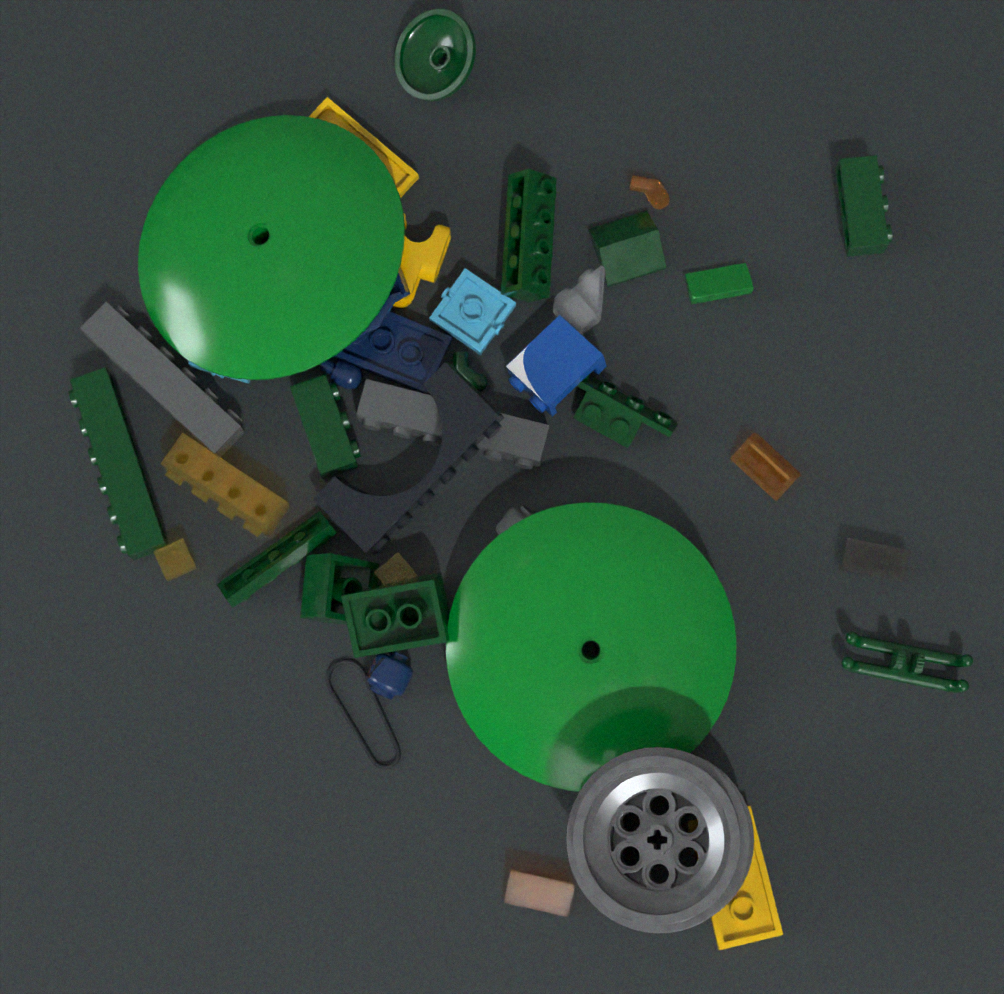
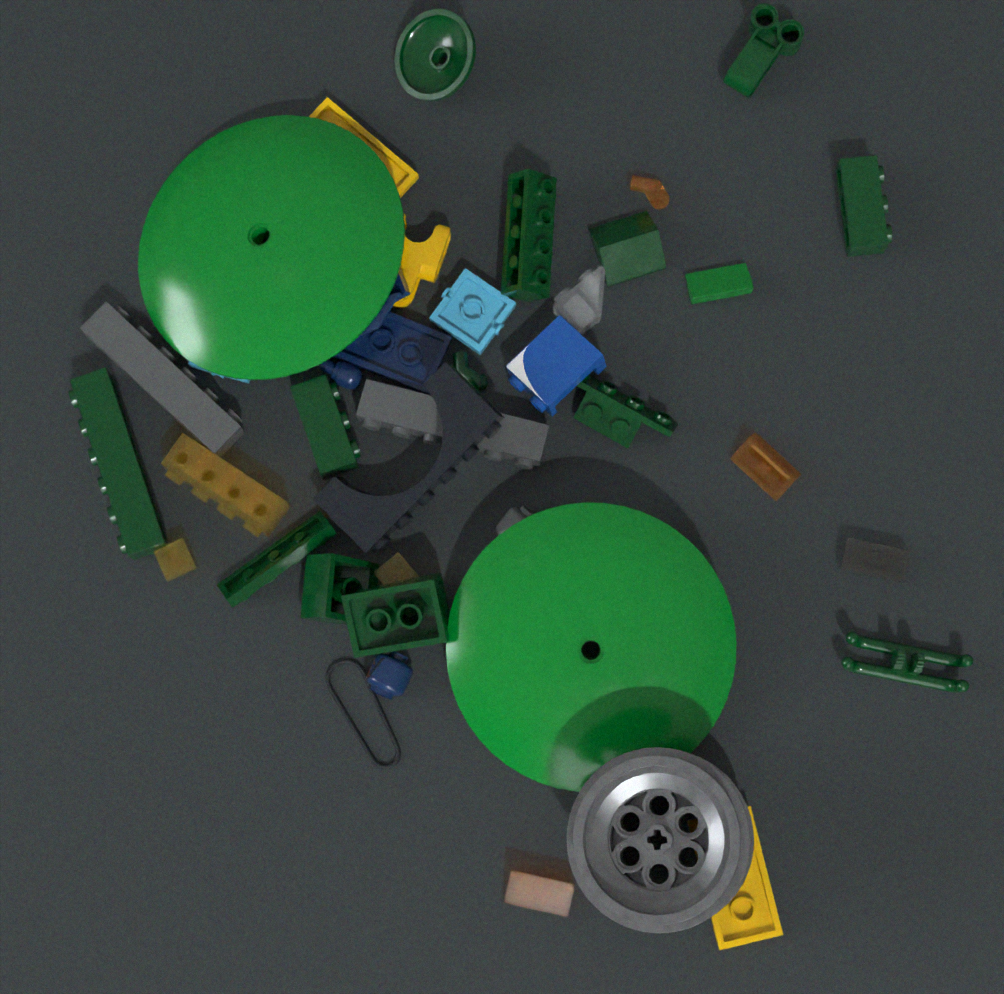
none -> dark green piece [723,3,804,99]

